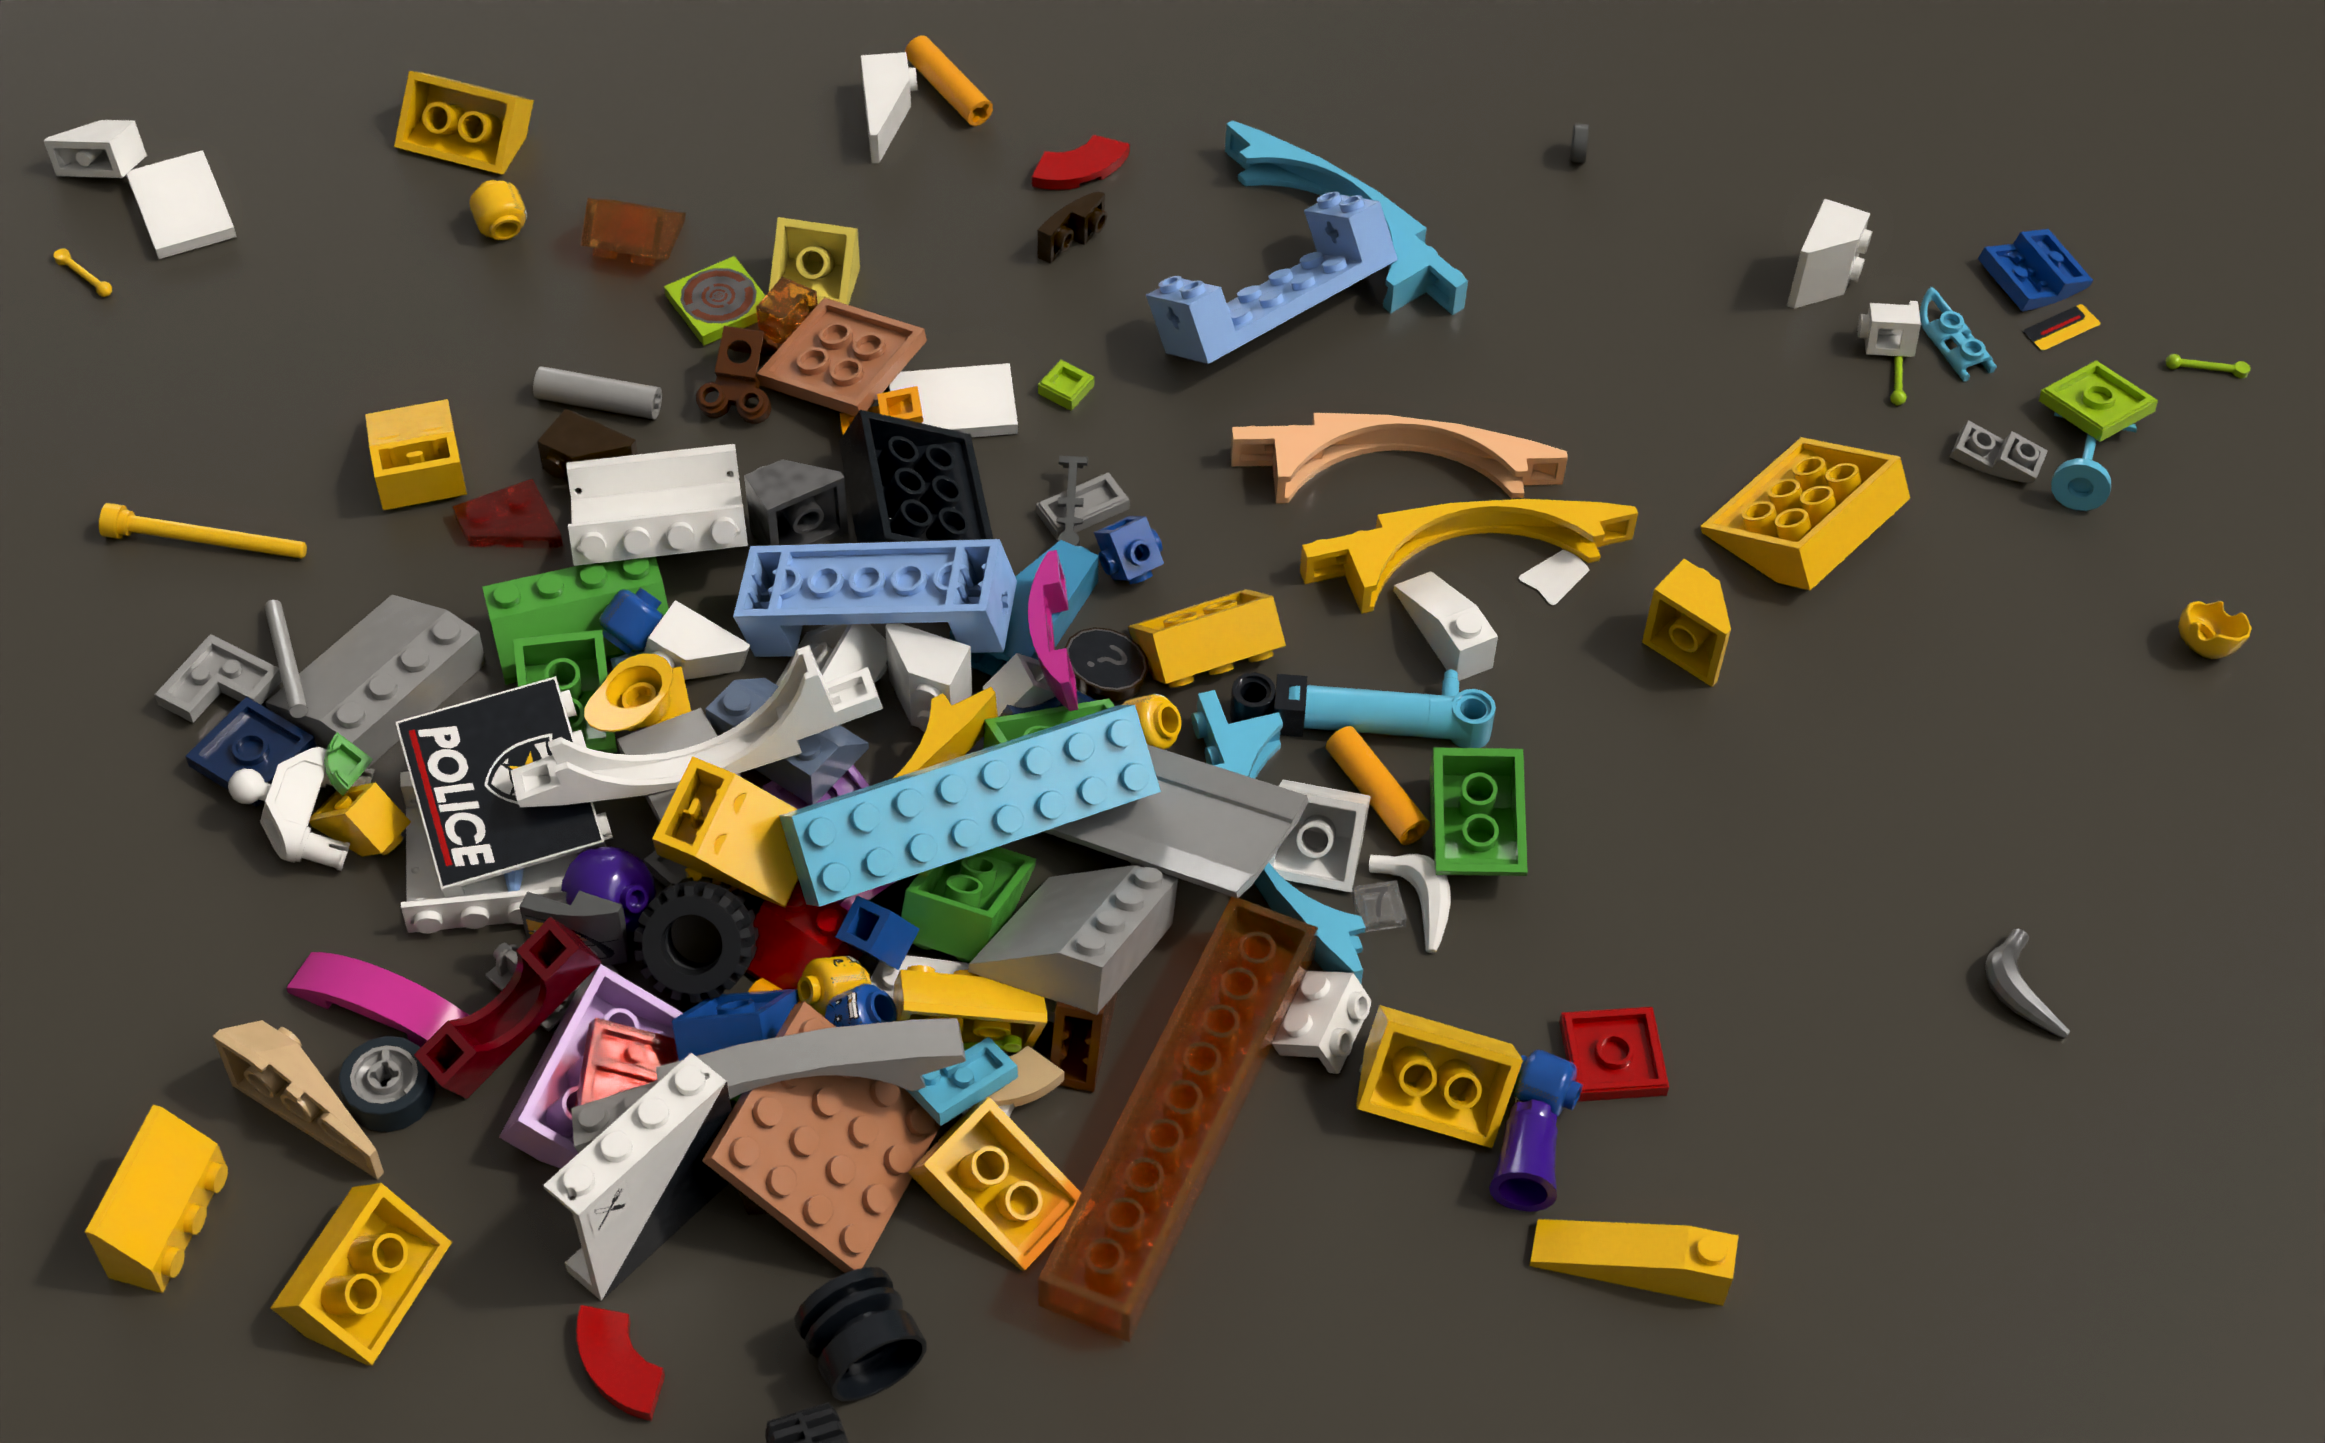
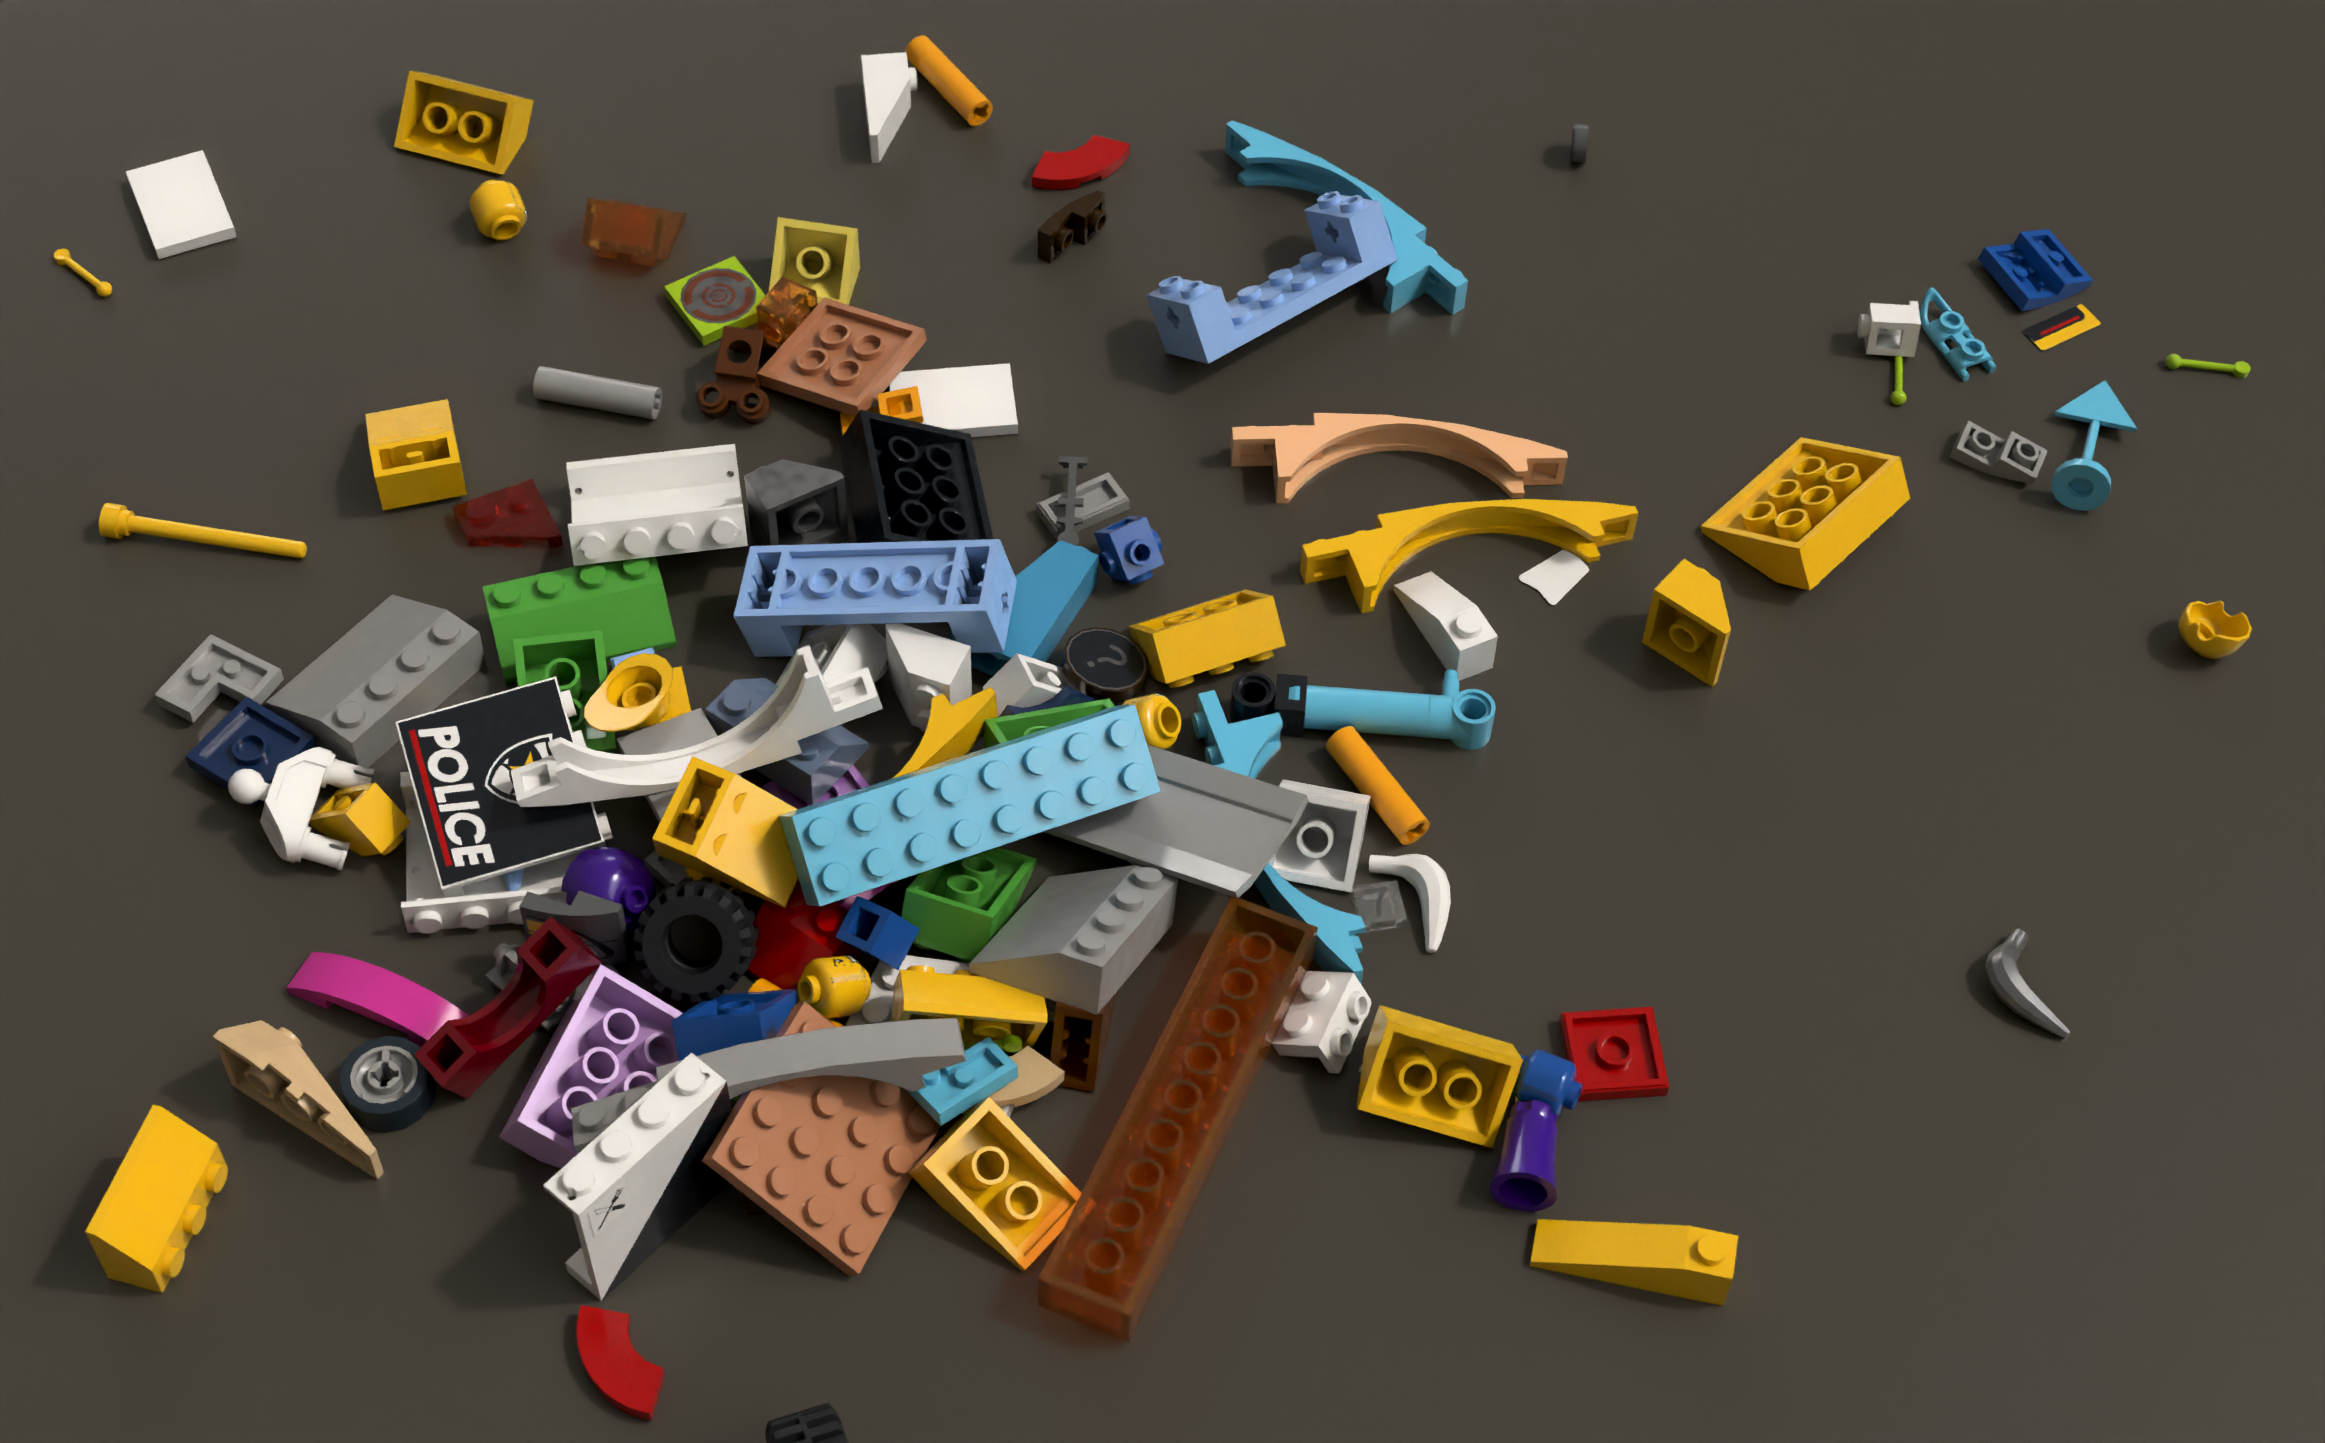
white slope [44,120,147,178] -> none
light grey bar [264,600,308,718] -> none
yellow slope [270,1183,452,1365] -> none
bright green tile [324,732,373,796] -> none
dark brown slope [537,409,638,480] -> none
clear red wing [575,1017,679,1107] -> none
blue head [599,587,663,654] -> none
white slope [644,600,750,680] -> none
black wheel [794,1267,927,1401] -> none
blue head [825,983,897,1027] -> none
dark pink slope [1028,550,1078,711] -> none
lime tile [1038,360,1094,411] -> none
bright green slope [1429,747,1528,876] -> none
white slope [1787,199,1873,309] -> none
lime tile [2039,361,2158,442] -> none

